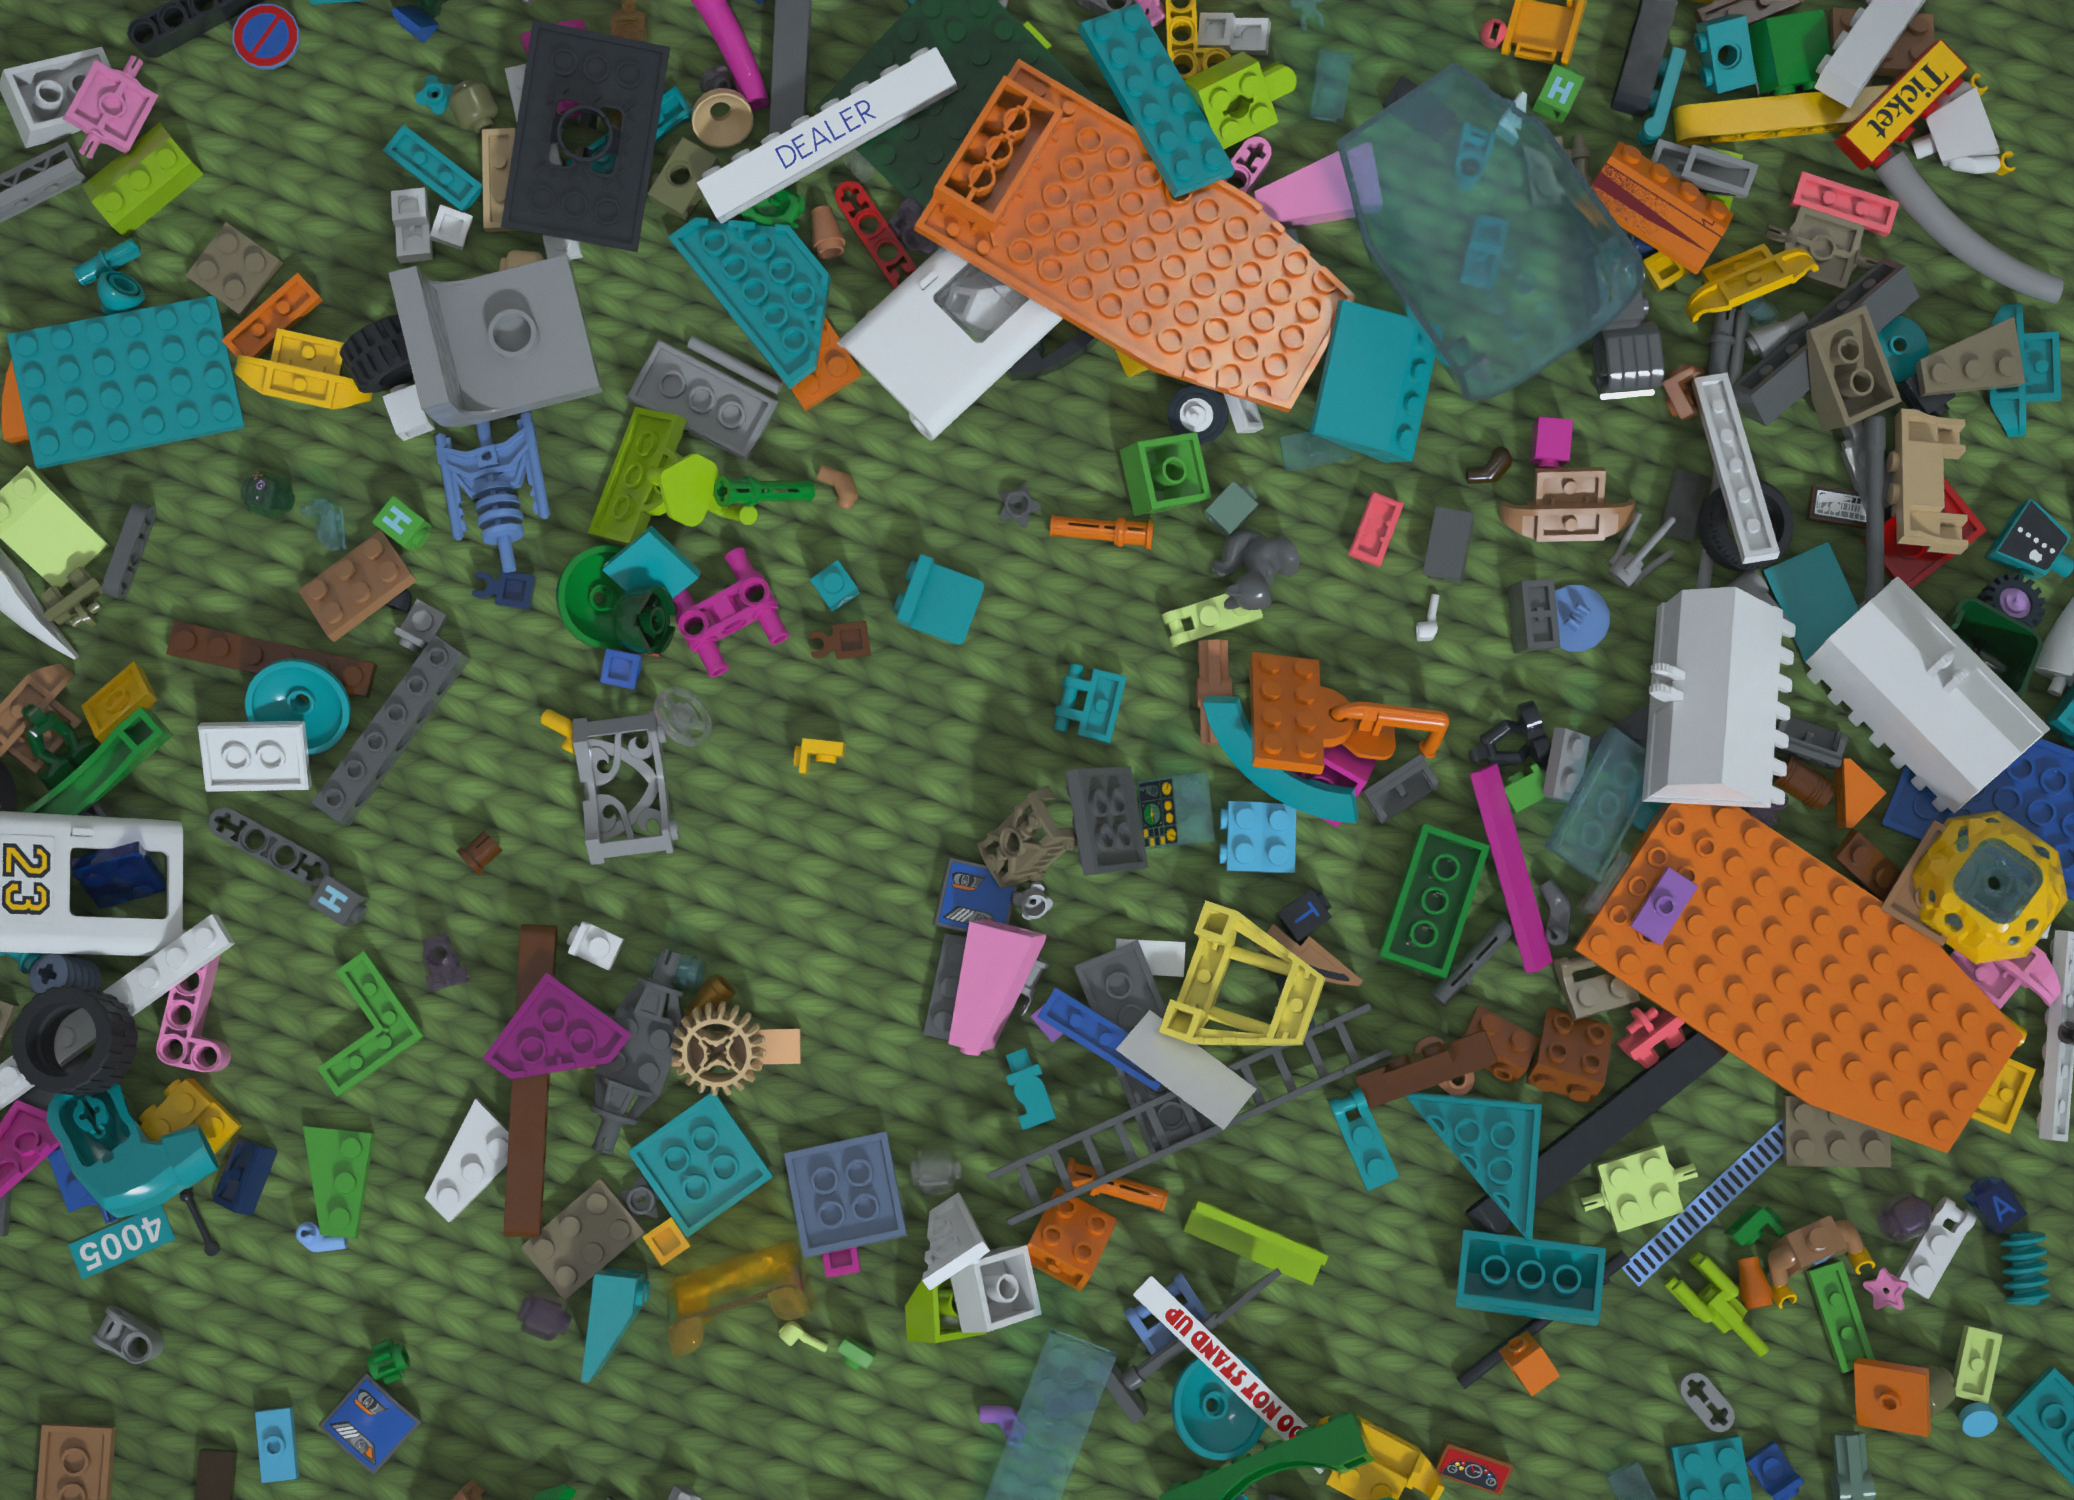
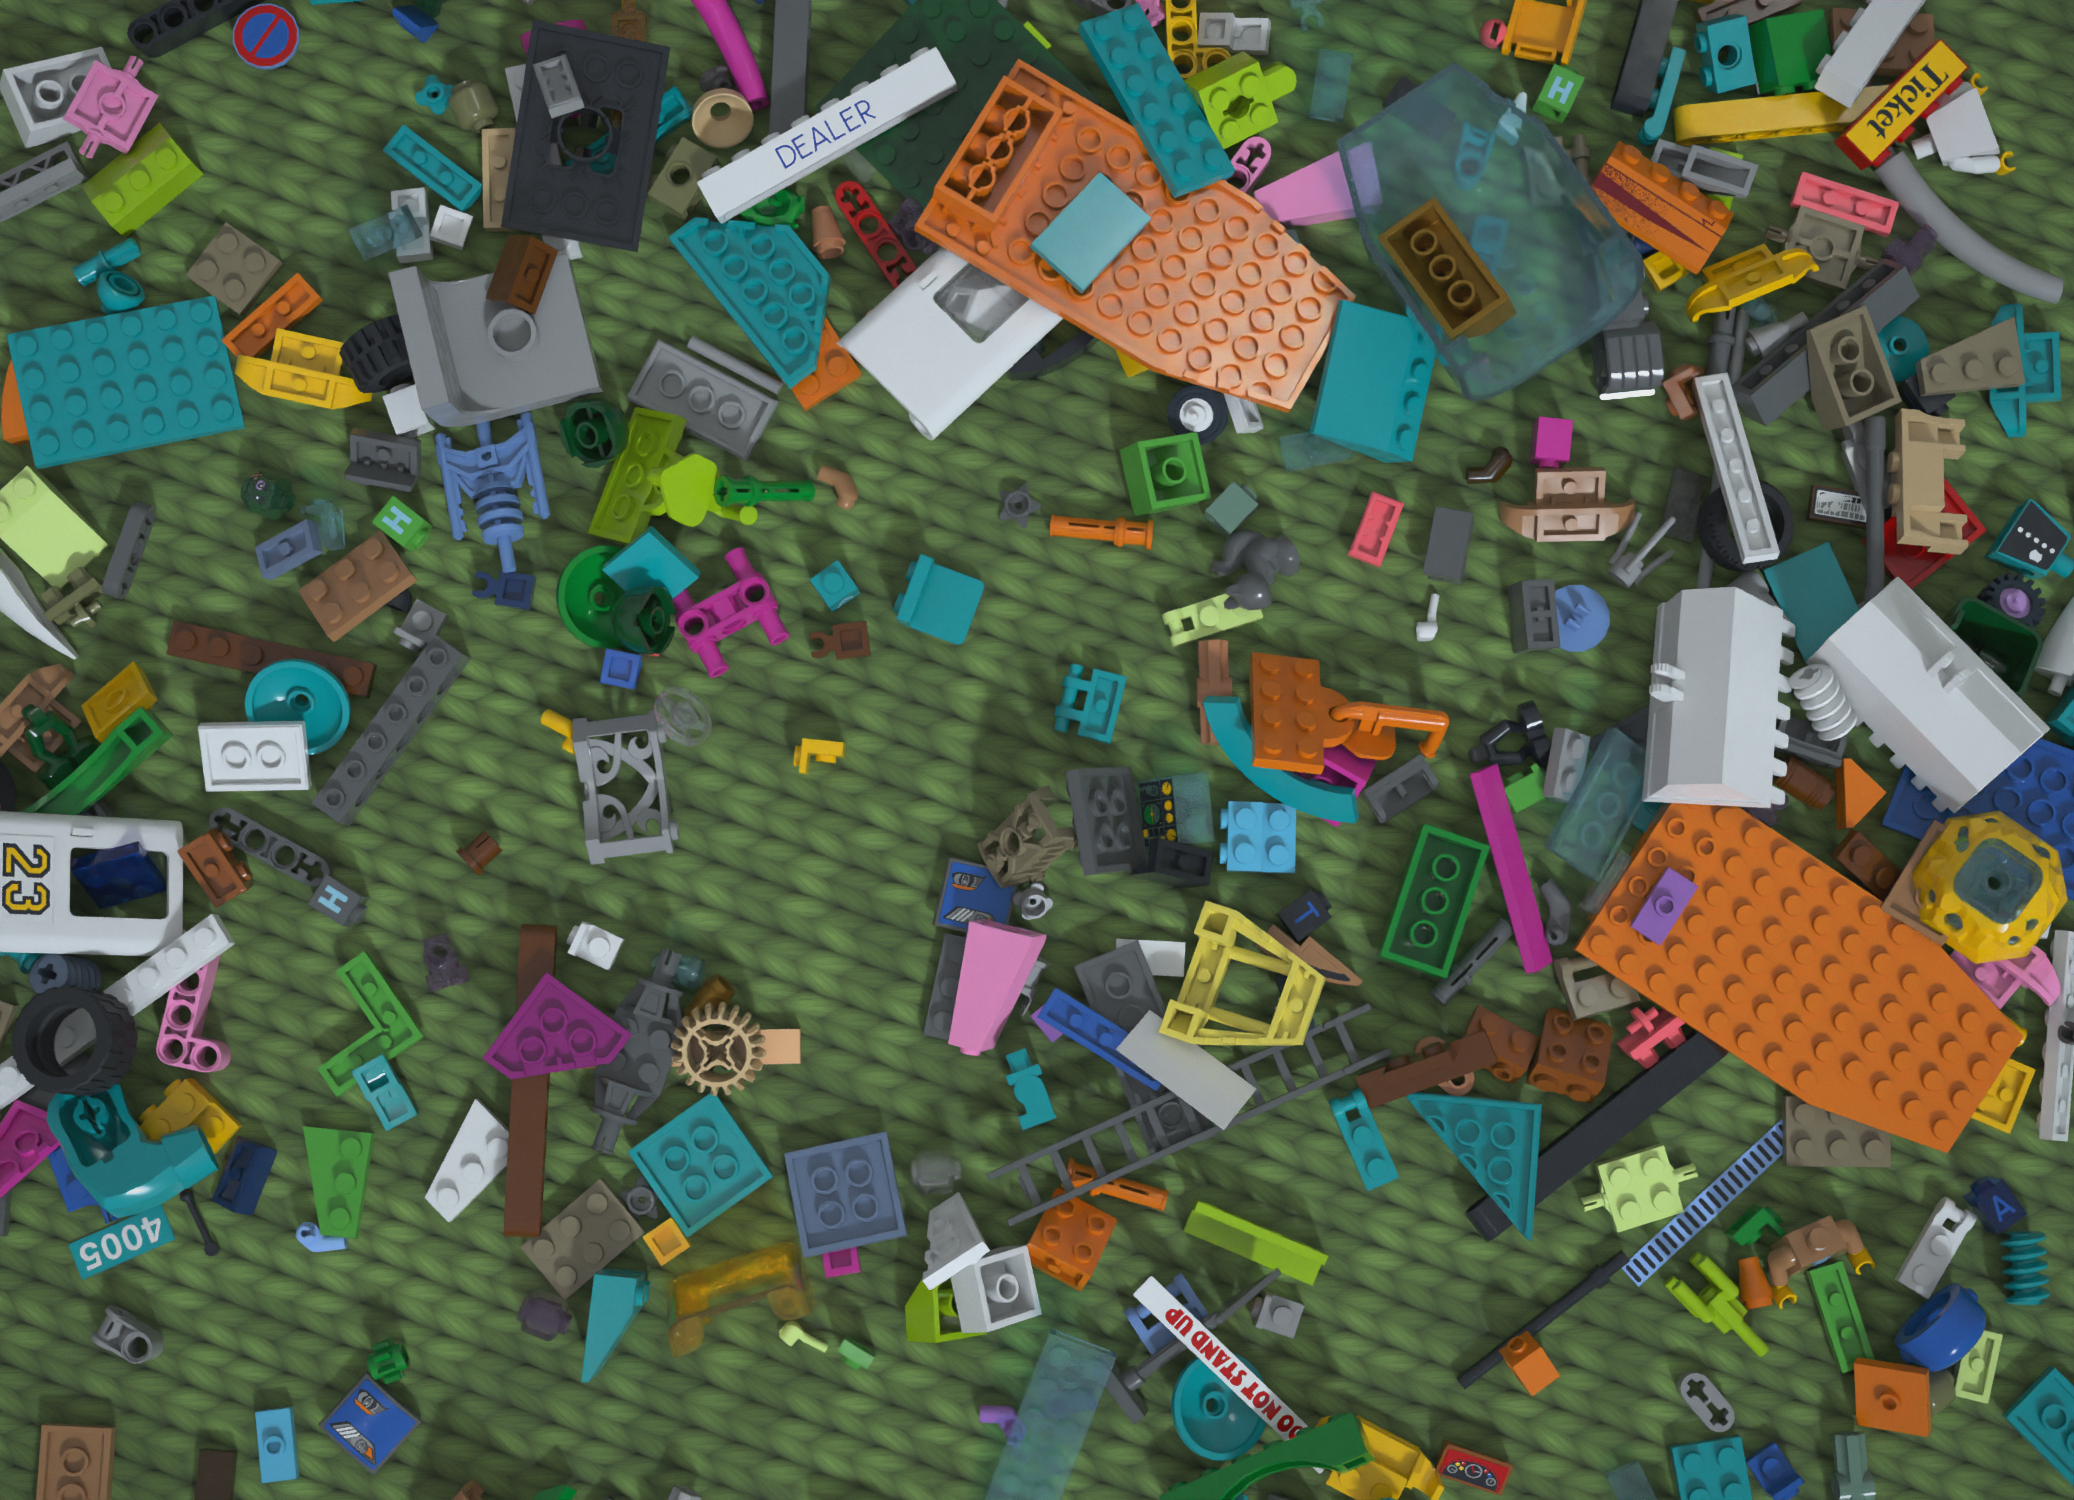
teal slope [1455,1230,1606,1326] -> none
bright pink plate [1863,1267,1909,1310] -> none
clear purple head [1876,1191,1932,1243] -> none
medium azure tile [1959,1402,1998,1437] -> none
none -> dark orange bracket [177,827,254,908]
none -> sand blue plate [255,519,323,580]
none -> dark grey bracket [345,428,421,492]
none -> clear light blue plate [348,204,423,261]
none -> teal slope [351,1054,419,1131]
none -> reddish brown panel [486,235,558,315]
none -> light grey plate [533,54,585,118]
none -> dark green cylinder [559,397,630,468]
none -> teal tile [1030,172,1151,294]
none -> black panel [1131,838,1213,888]
none -> light grey bracket [1249,1290,1305,1339]
none -> pearl gold slope [1377,197,1517,342]
none -> white piece [1788,664,1857,741]
none -> clear purple plate [1881,224,1938,276]
none -> blue piece [1894,1283,1986,1372]

